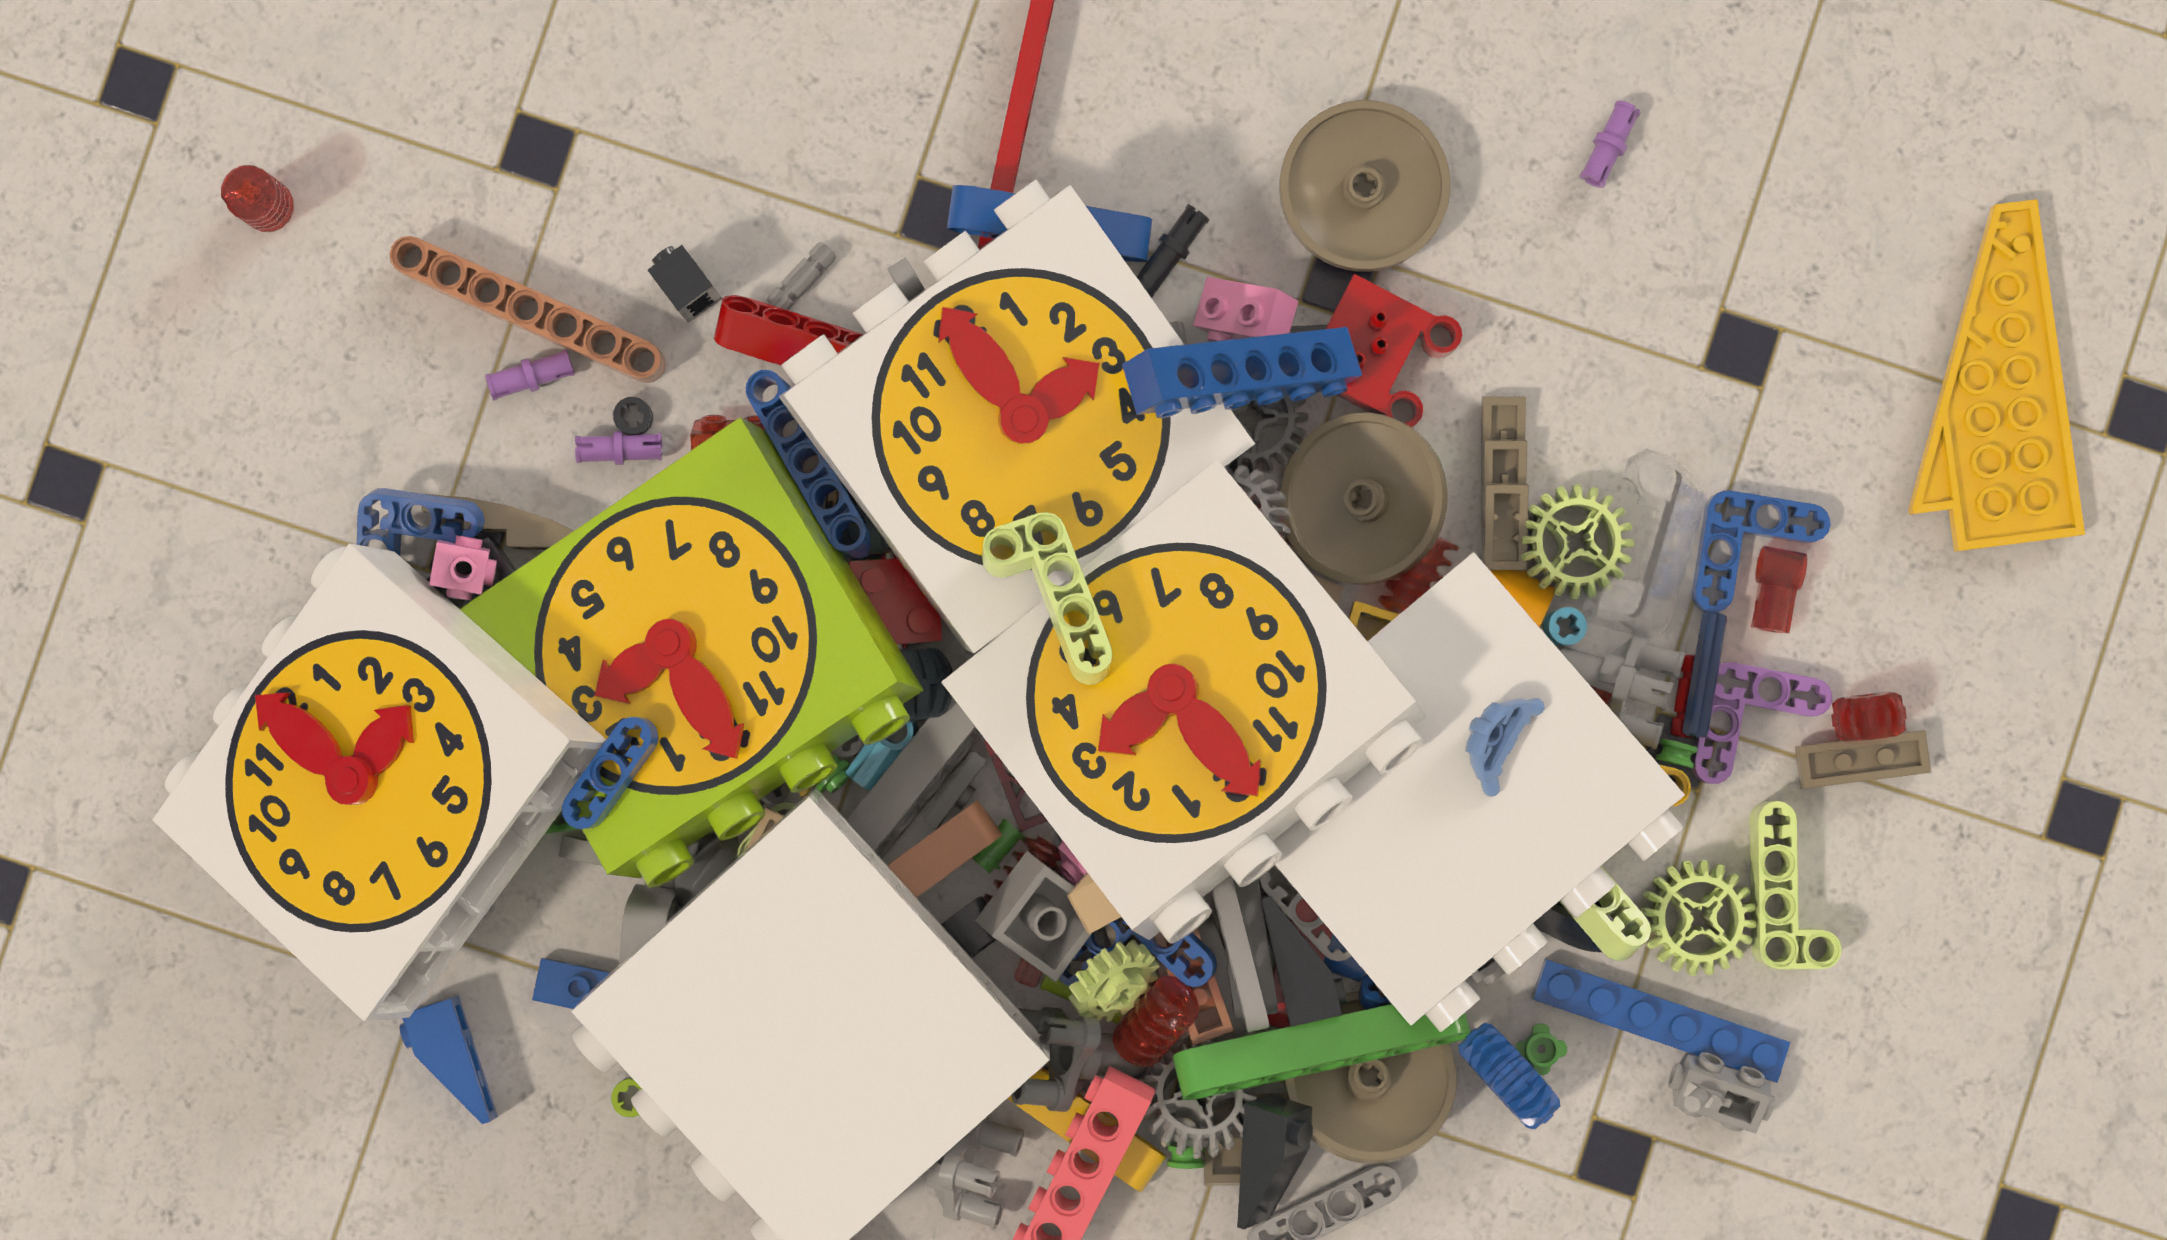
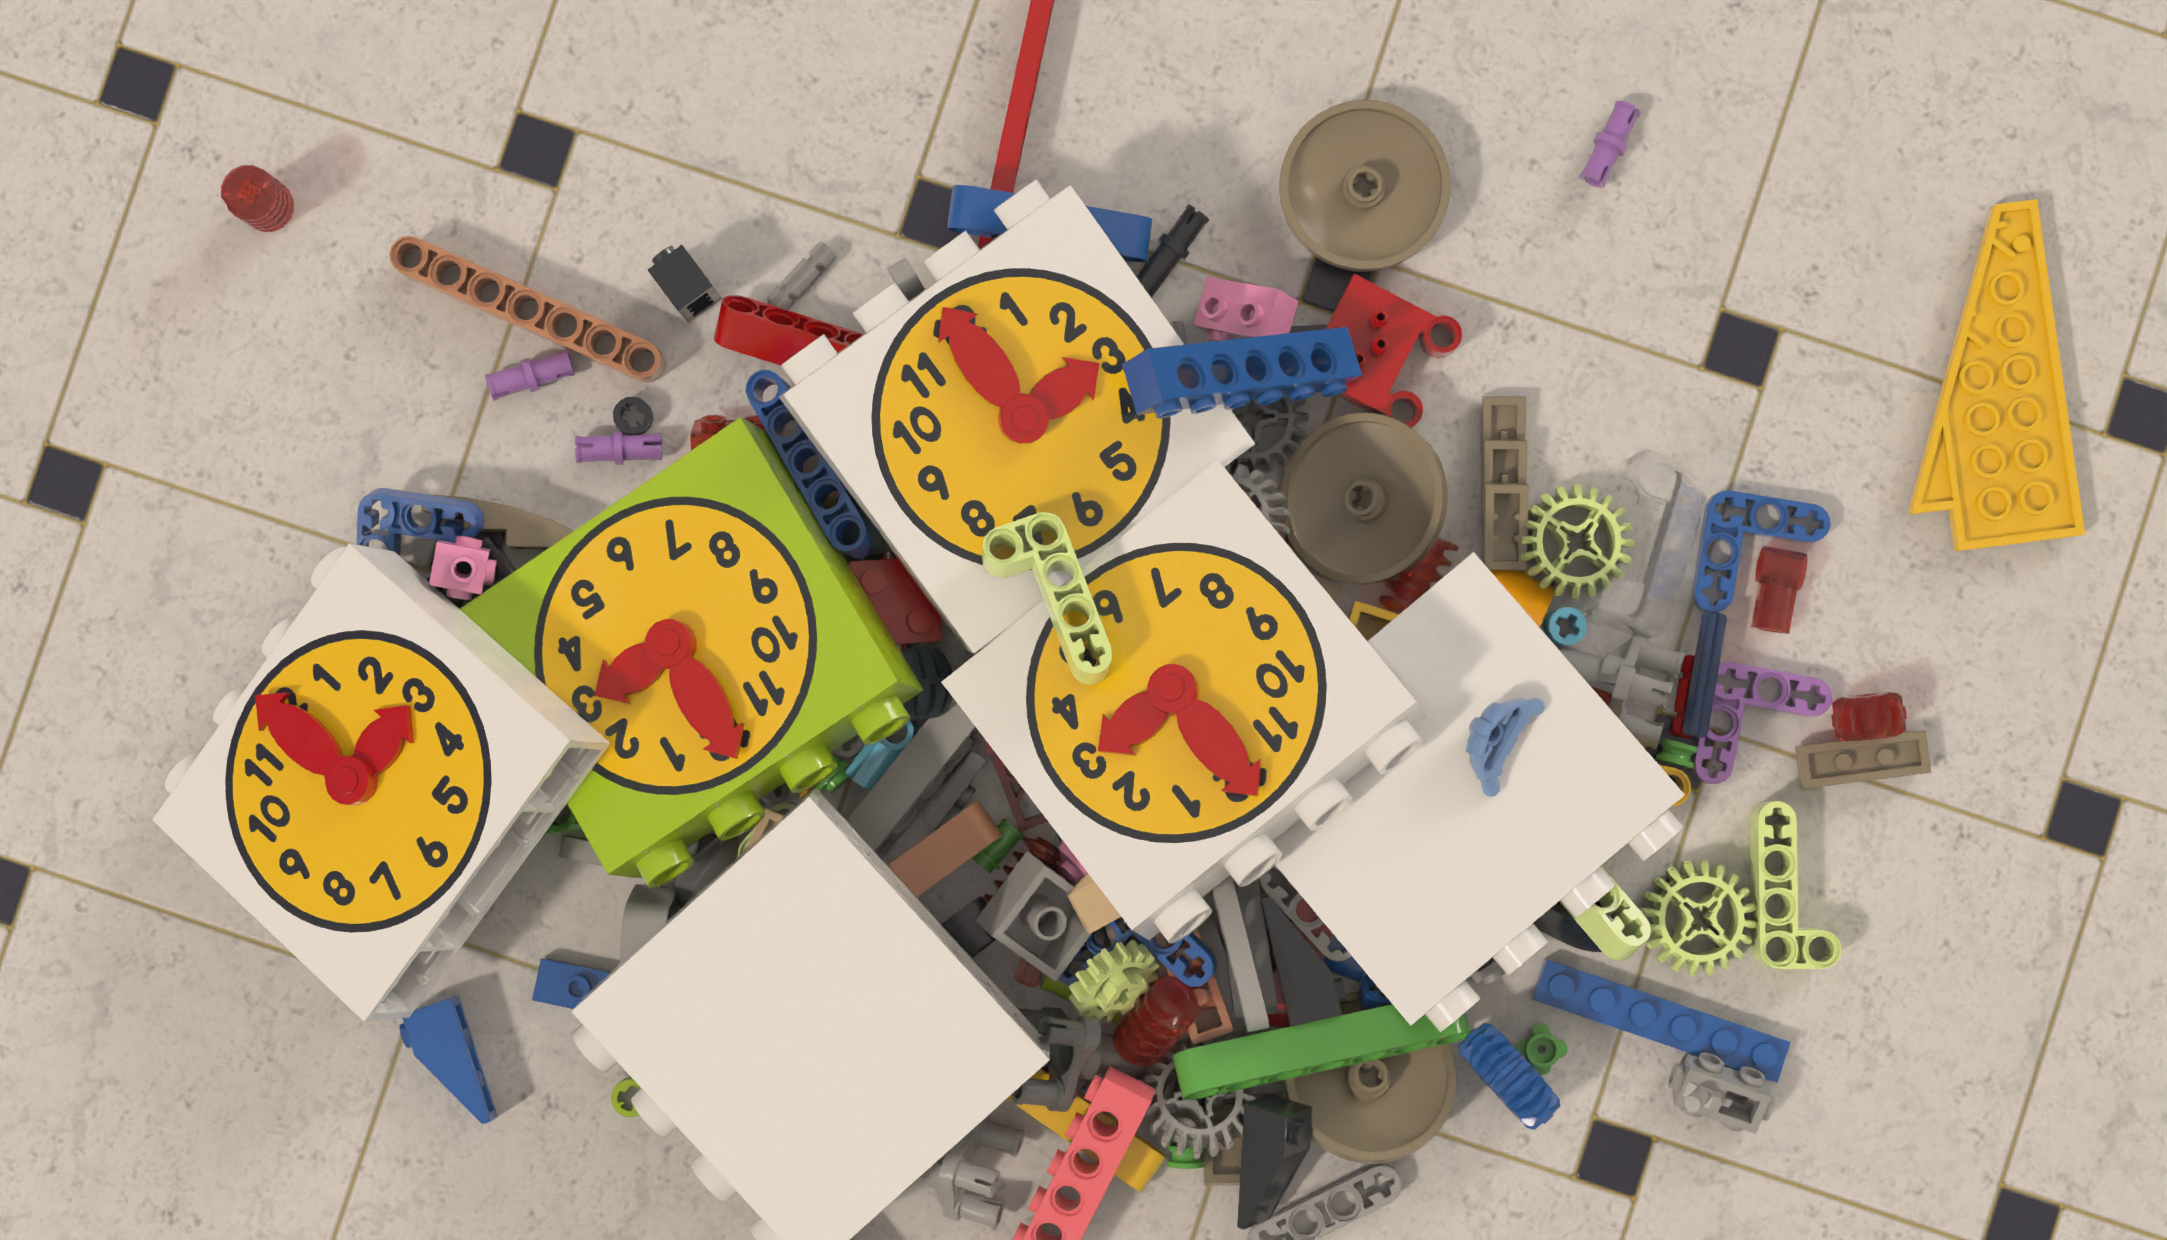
blue beam [562,717,658,829] -> none

